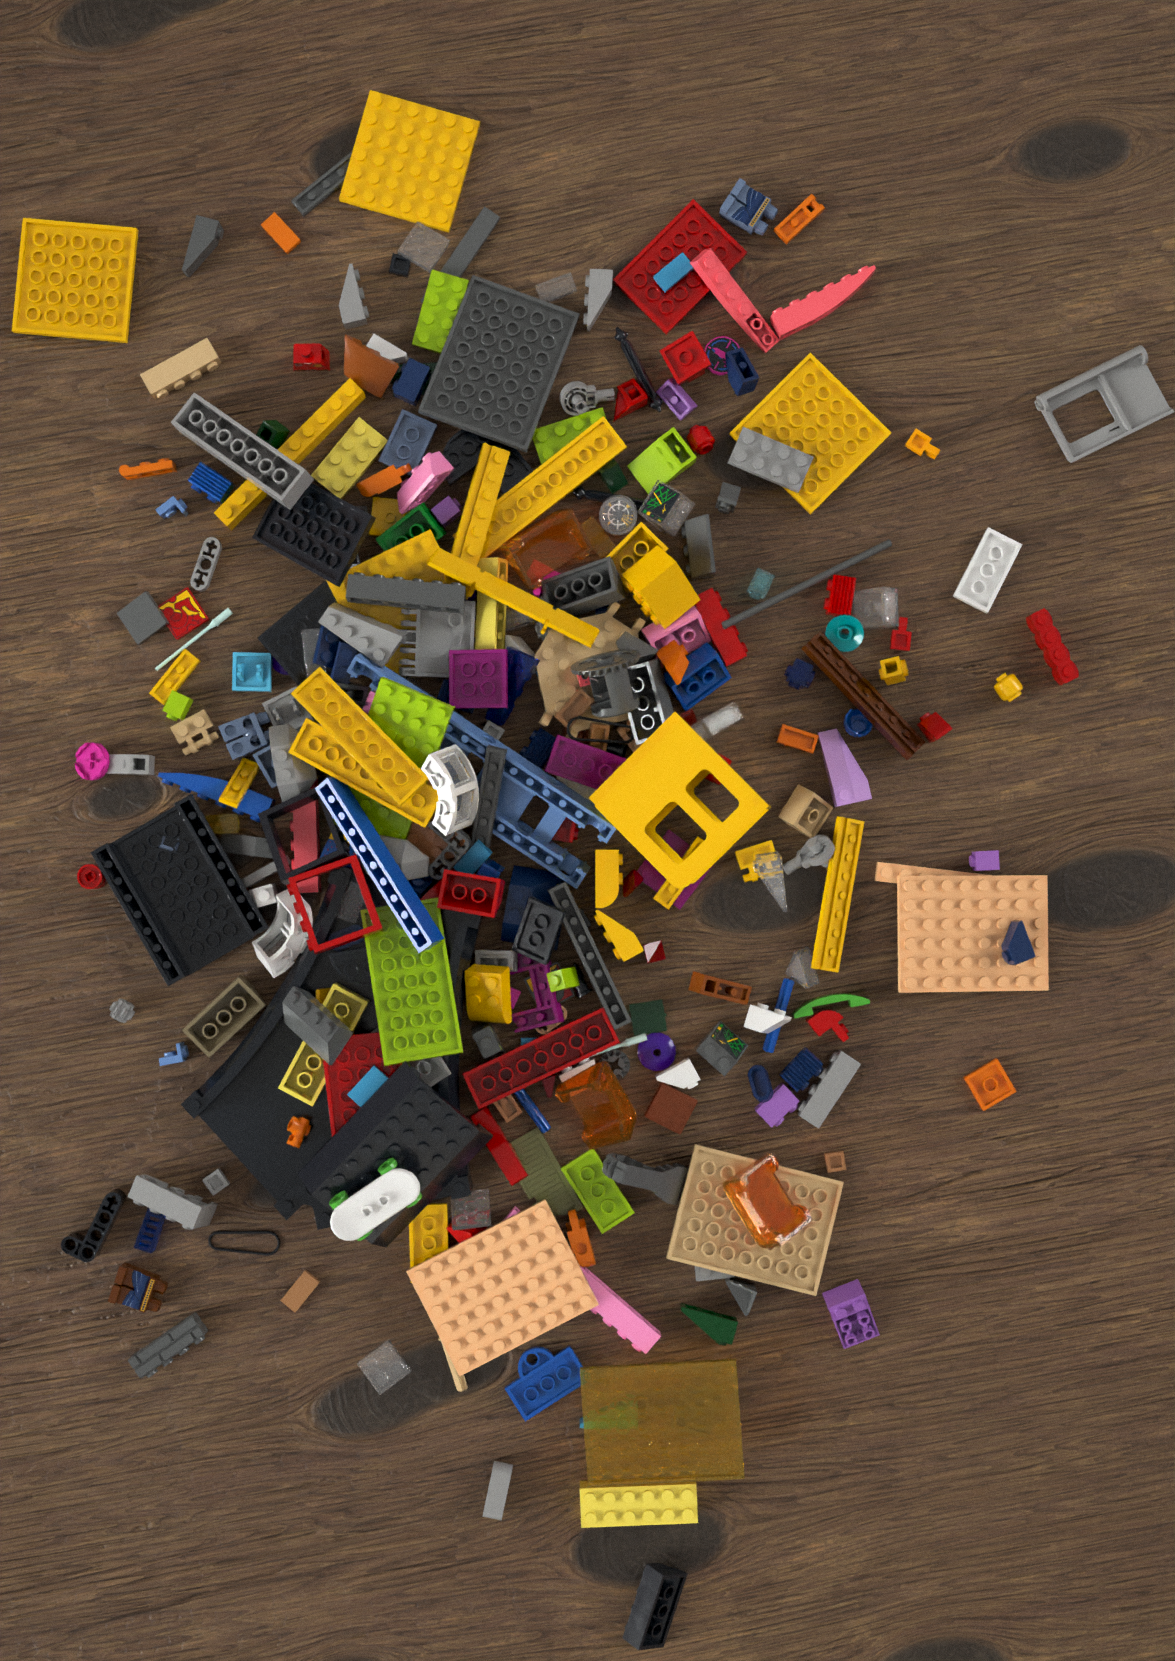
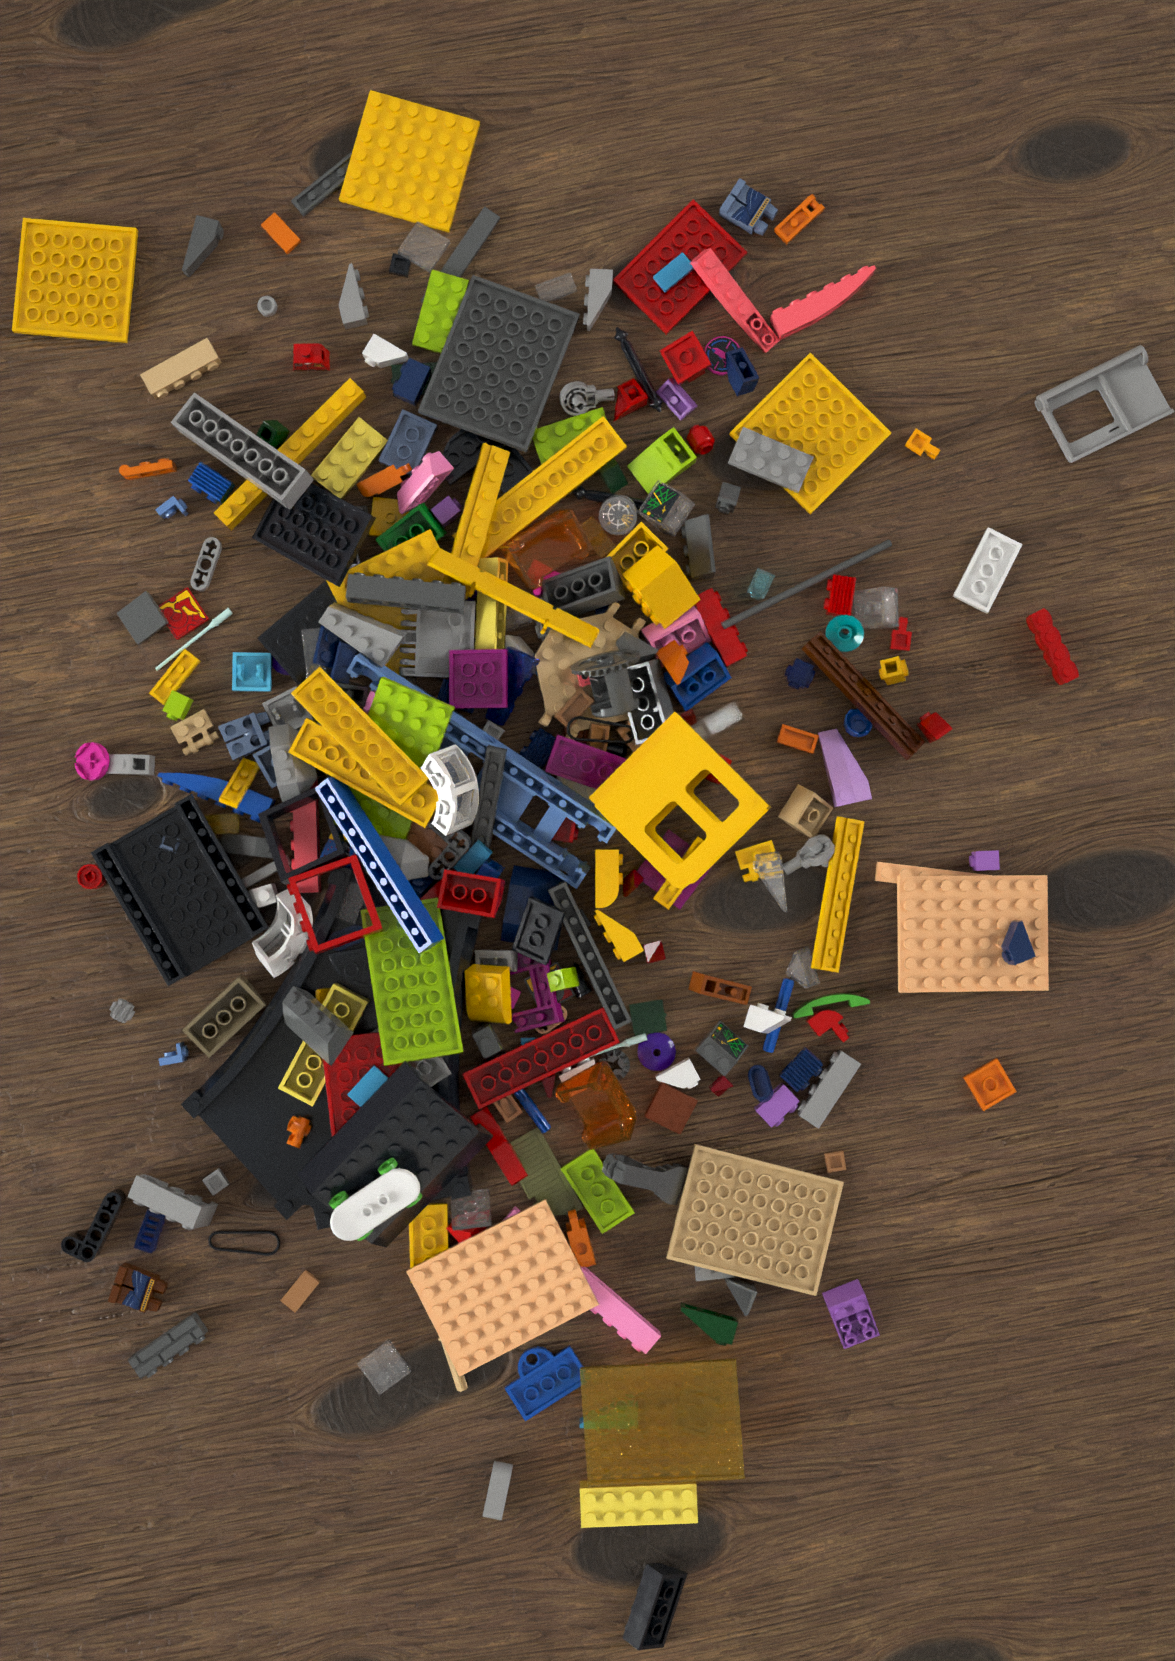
dark orange slope [344,334,399,398] -> none
clear orange windscreen [723,1153,812,1248] -> none
yellow head [994,673,1023,702] -> none
none -> light grey tile [257,296,277,317]
none -> dark red slope [709,1074,734,1097]

